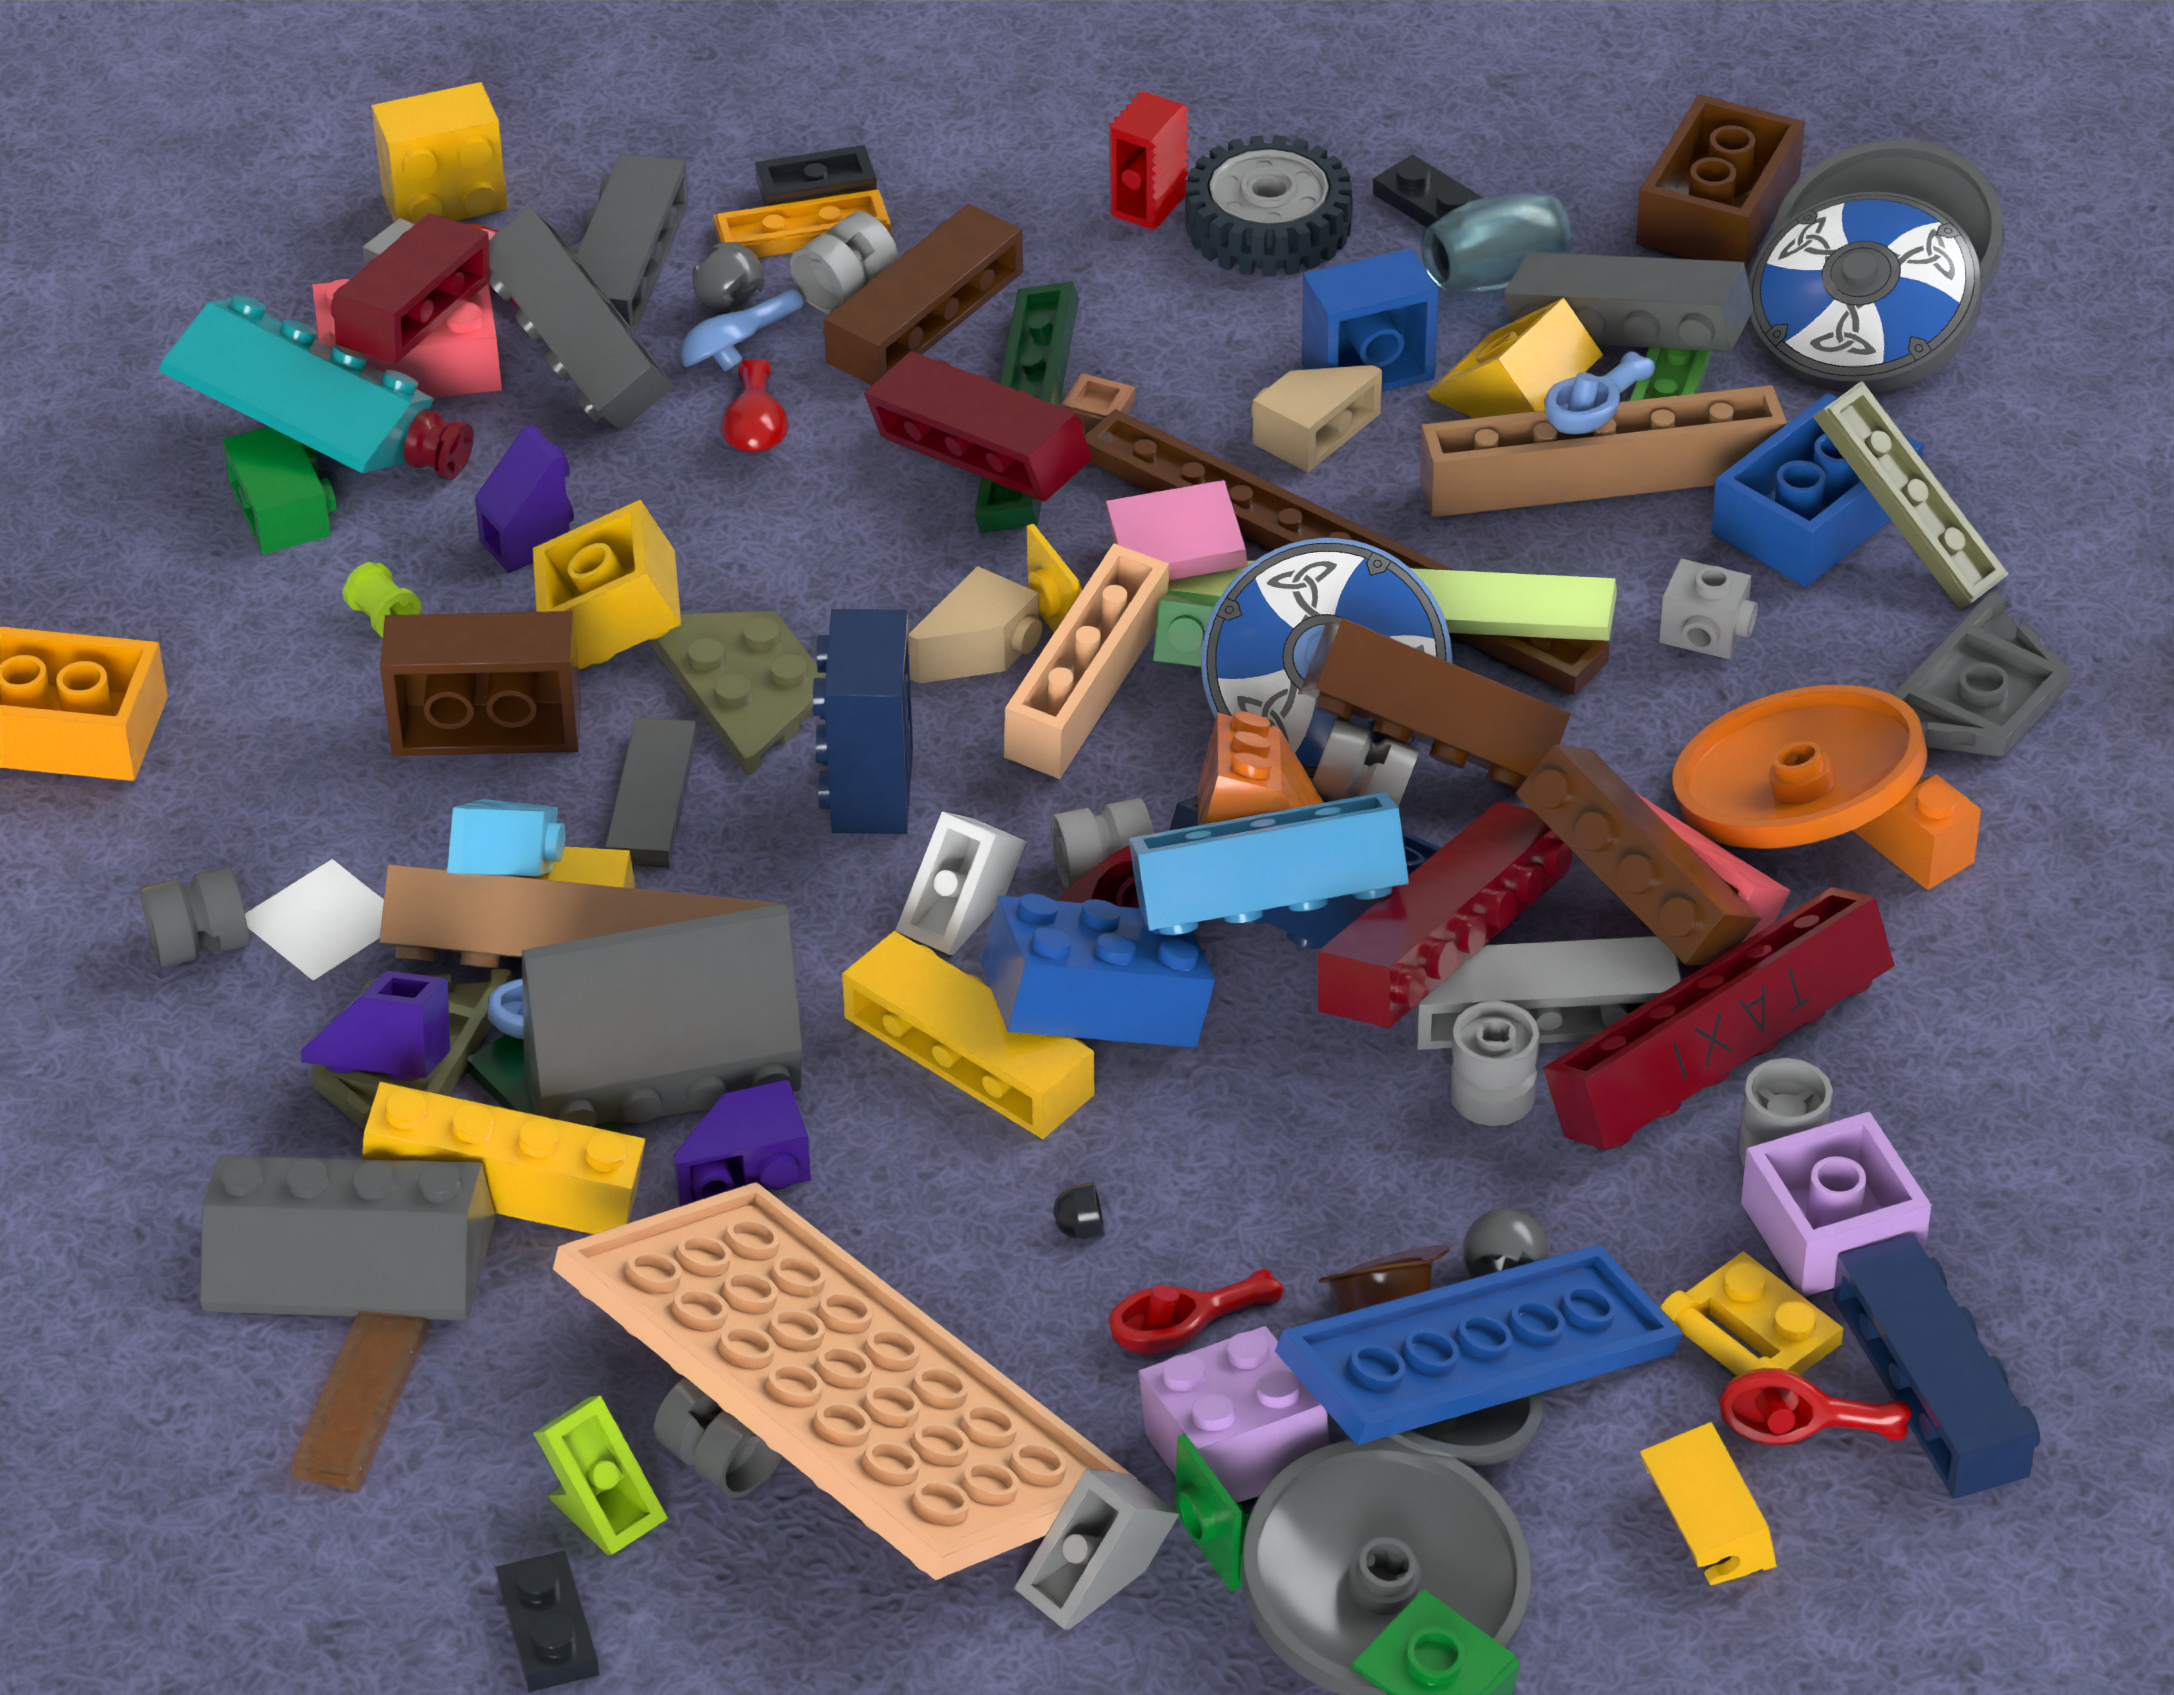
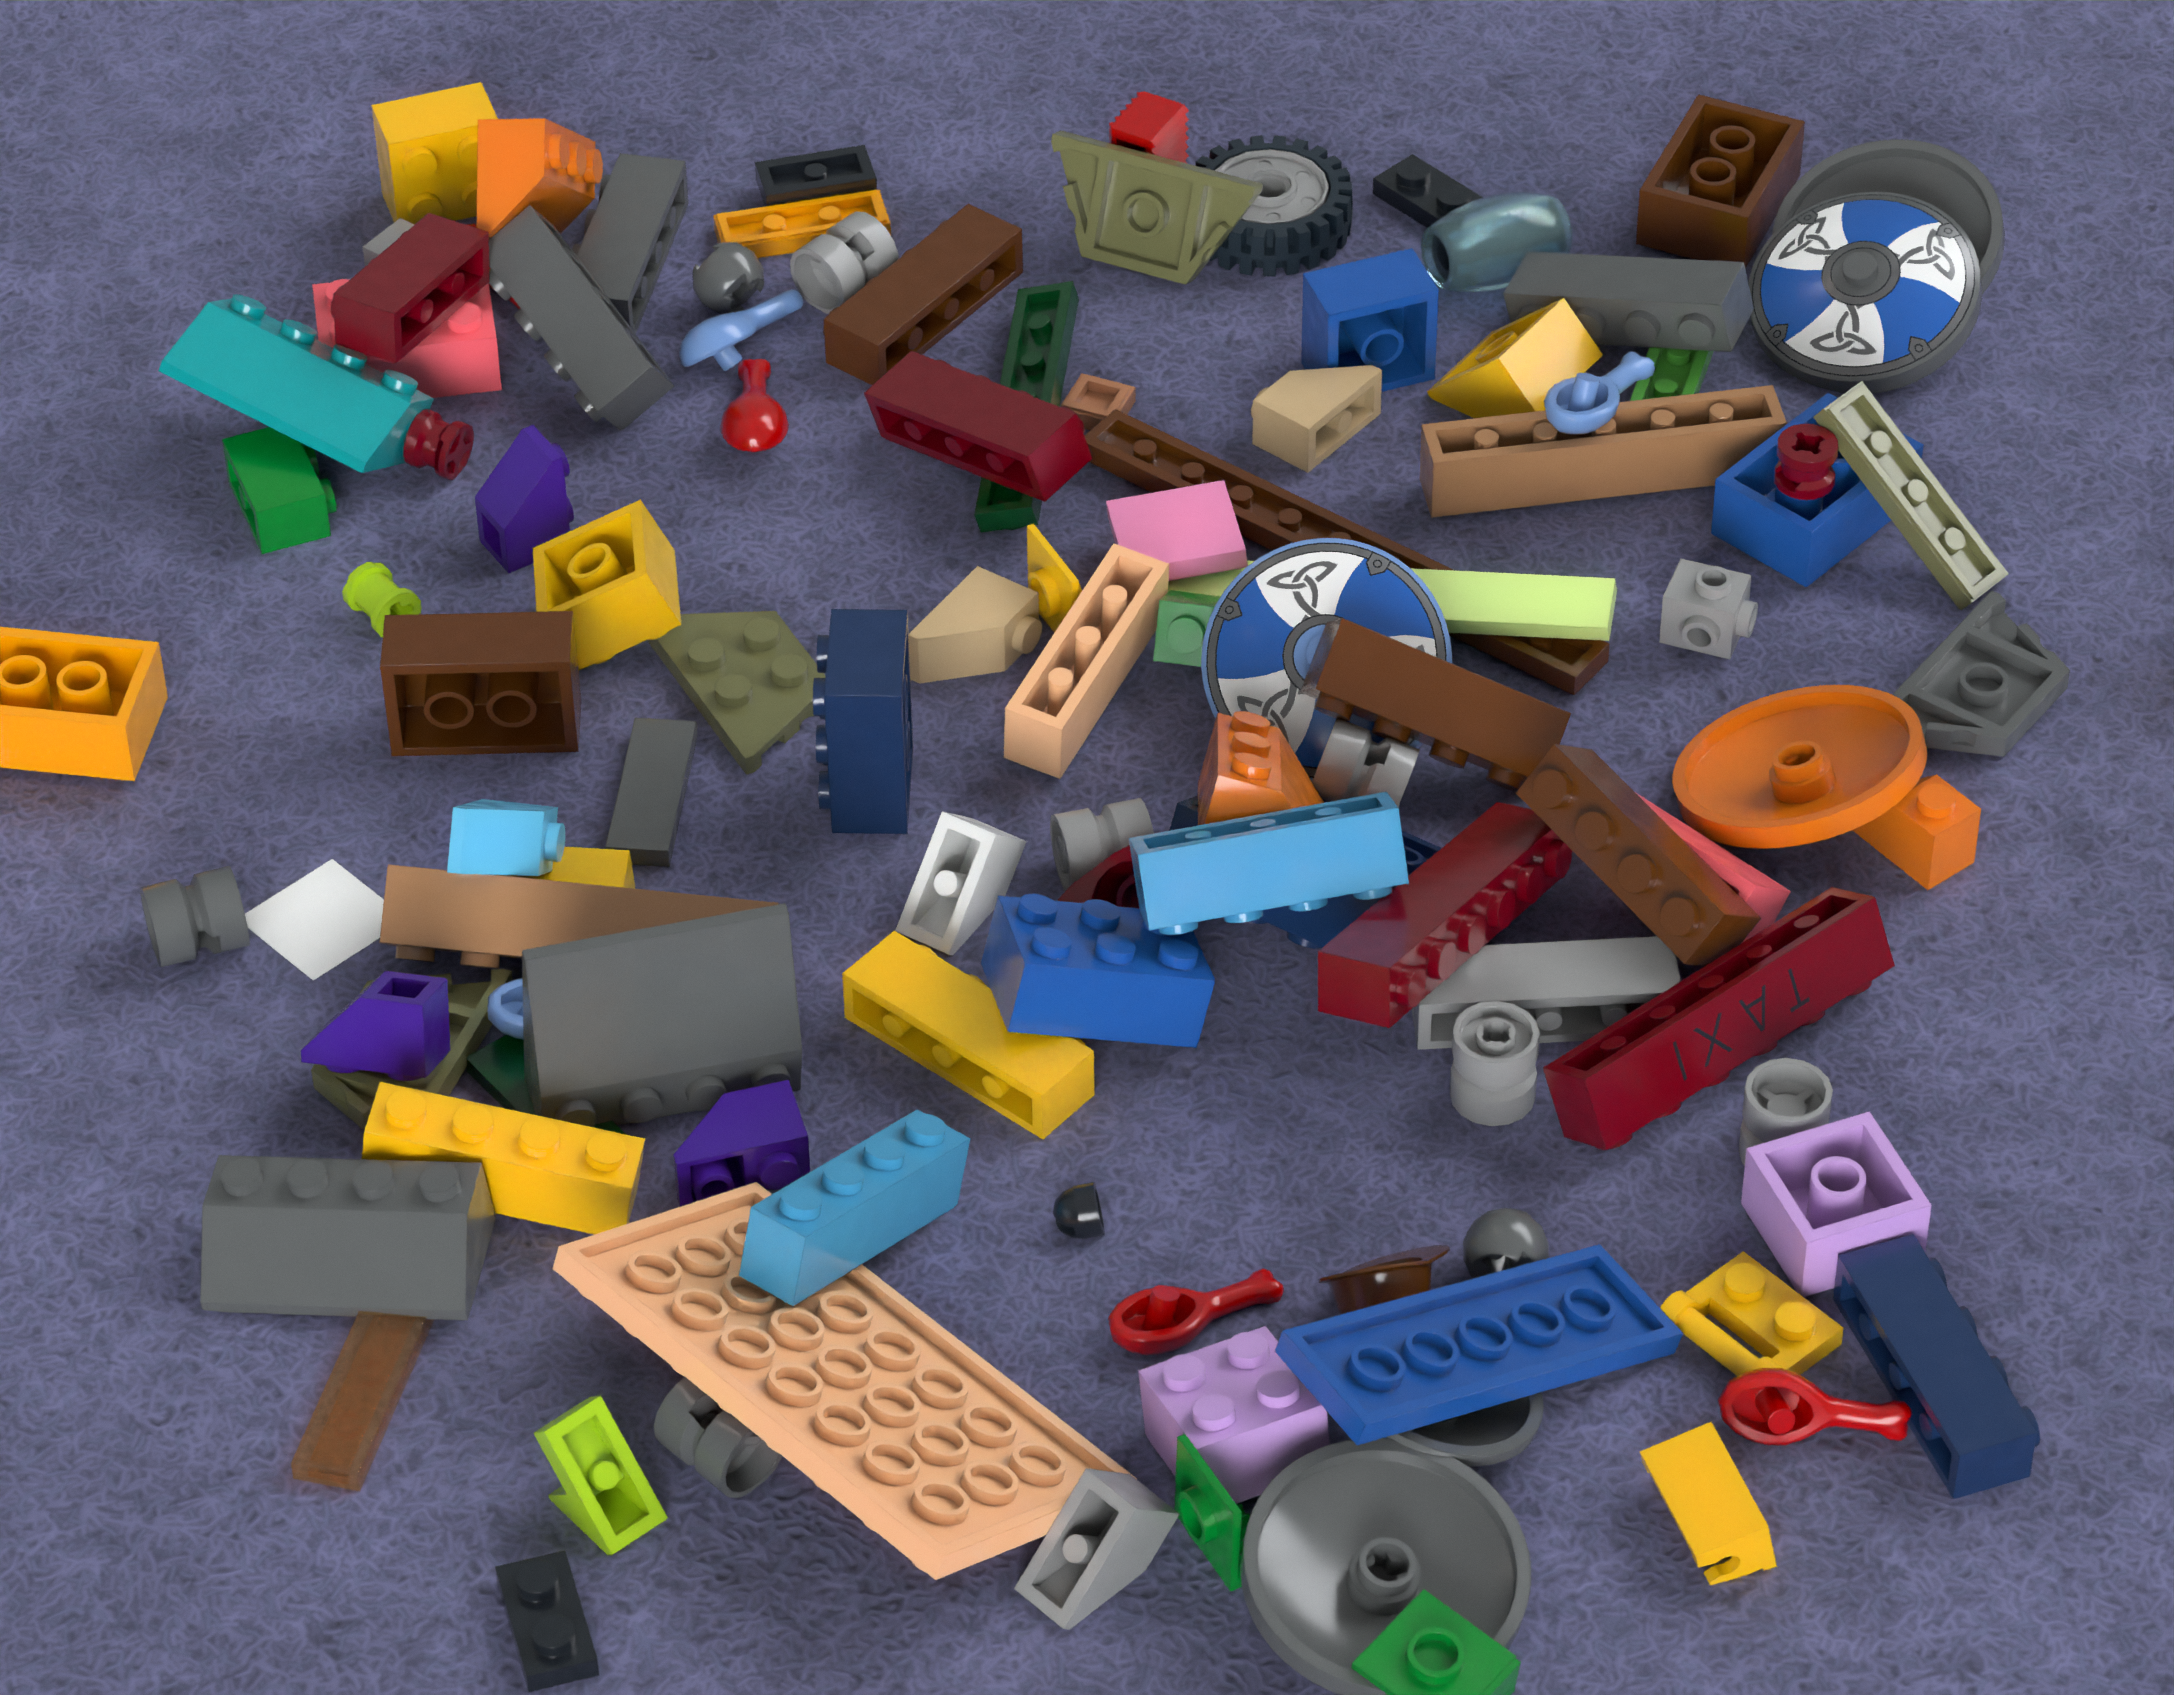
none -> orange slope [476,118,603,239]
none -> dark azure brick [739,1110,971,1306]
none -> olive wing [1051,130,1263,285]
none -> dark red wheel [1774,424,1838,500]

